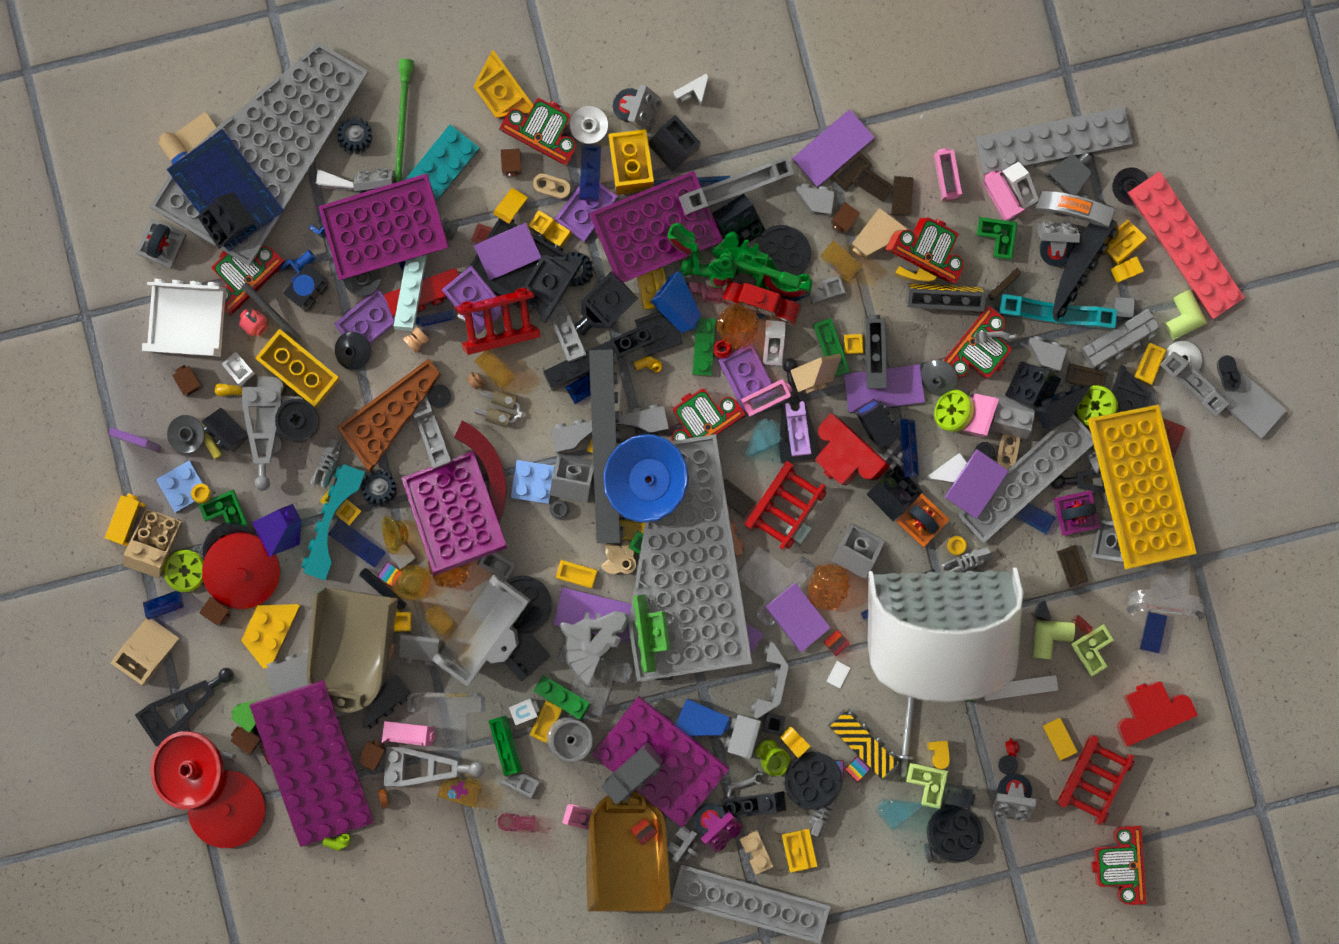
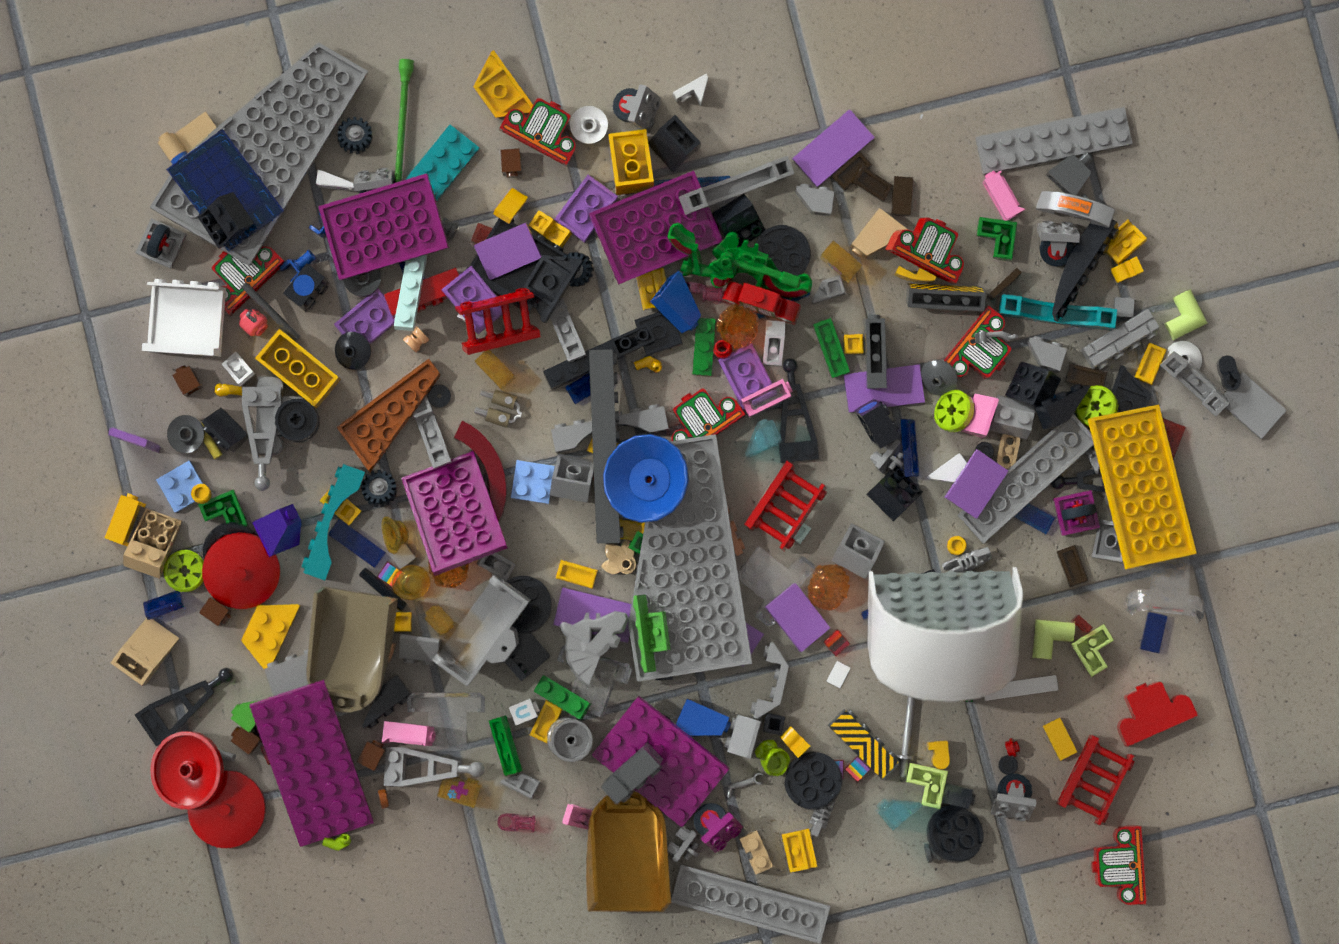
light grey hinge [311,439,342,489] -> none
clear blue tile [416,310,455,327] -> none
medium nougat plate [467,372,485,390] -> none
tan plate [533,174,571,199] -> none
dark grey plate [550,500,569,519] -> none
black plate [574,271,639,336] -> none
clear blue tile [579,144,601,202] -> none
clear red tile [630,818,658,845] -> none
black slope [722,791,786,817] -> none
dark brown tile [723,479,756,518] -> none
lavender plate [785,401,811,457] -> none
tan slope [790,354,841,393] -> none
red brick [815,413,890,486] -> none
reddish brown brick [831,202,860,234] -> none
orange plate [895,494,950,548] -> none
bright pink window [933,148,962,202] -> none
white slope [1002,162,1039,209] -> none
black slope [1032,601,1051,620] -> none
black dish [1112,167,1148,206] -> none
coral plate [1127,171,1245,319] -> none

